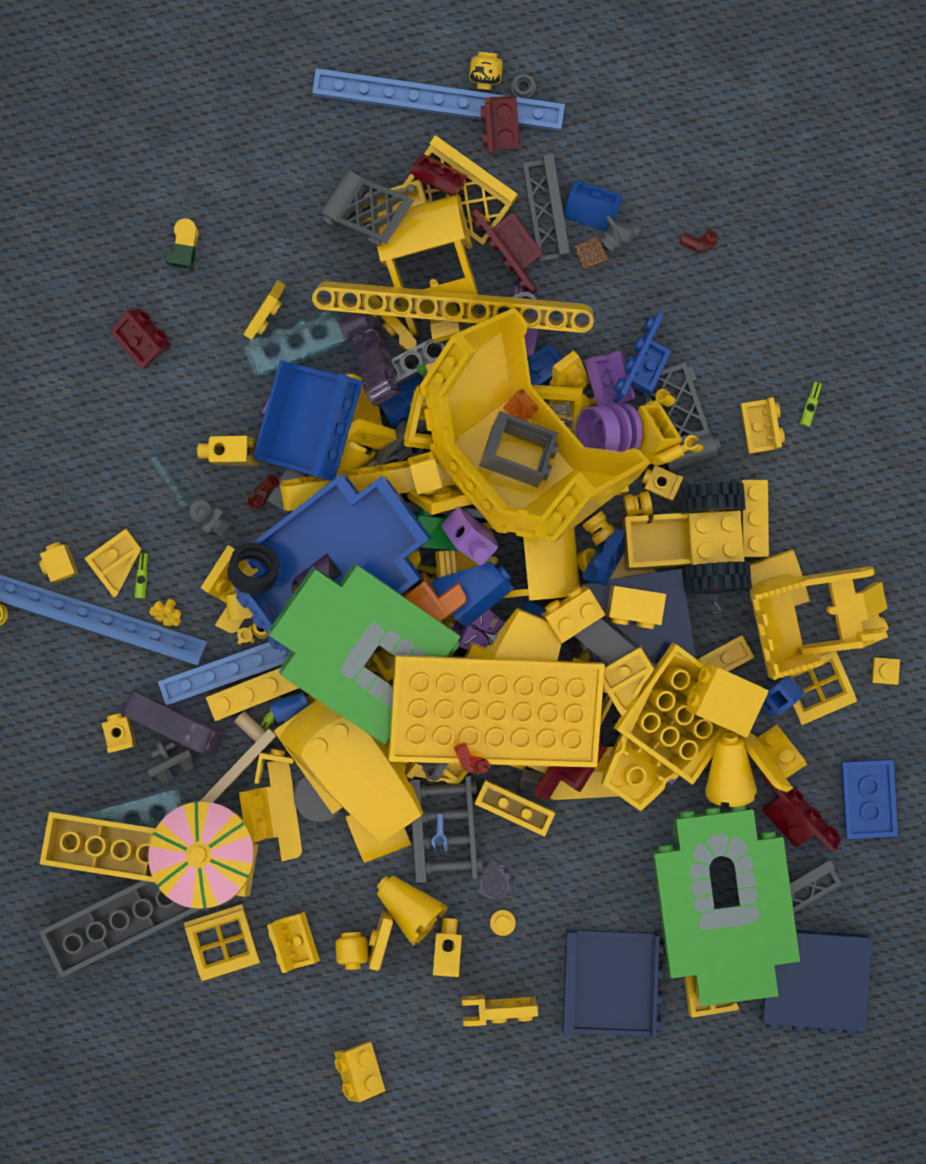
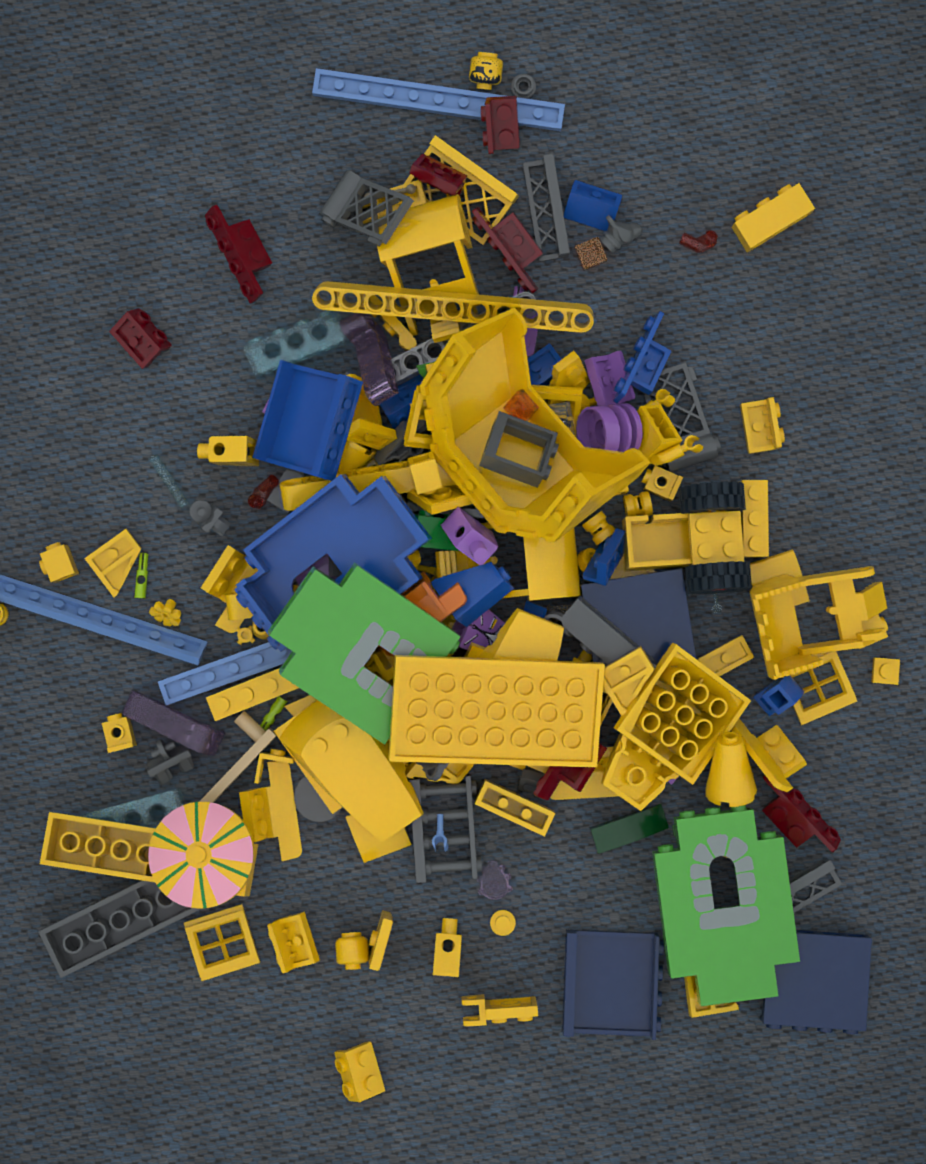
leg [165,218,199,270] -> none
black tyre [227,543,280,595] -> none
yellow wing [243,280,286,340] -> none
blue cone [269,692,309,723] -> none
yellow cone [377,876,448,946] -> none
clear red arm [454,743,490,774] -> none
yellow bracket [542,586,605,643] -> none
yellow brick [605,585,666,629] -> none
yellow panel [686,663,769,738] -> none
lime pin [799,382,822,427] -> none
blue plate [841,759,898,839] -> none
none -> dark red bracket [205,205,272,304]
none -> dark green slope [589,804,669,854]
none -> yellow brick [731,183,815,253]

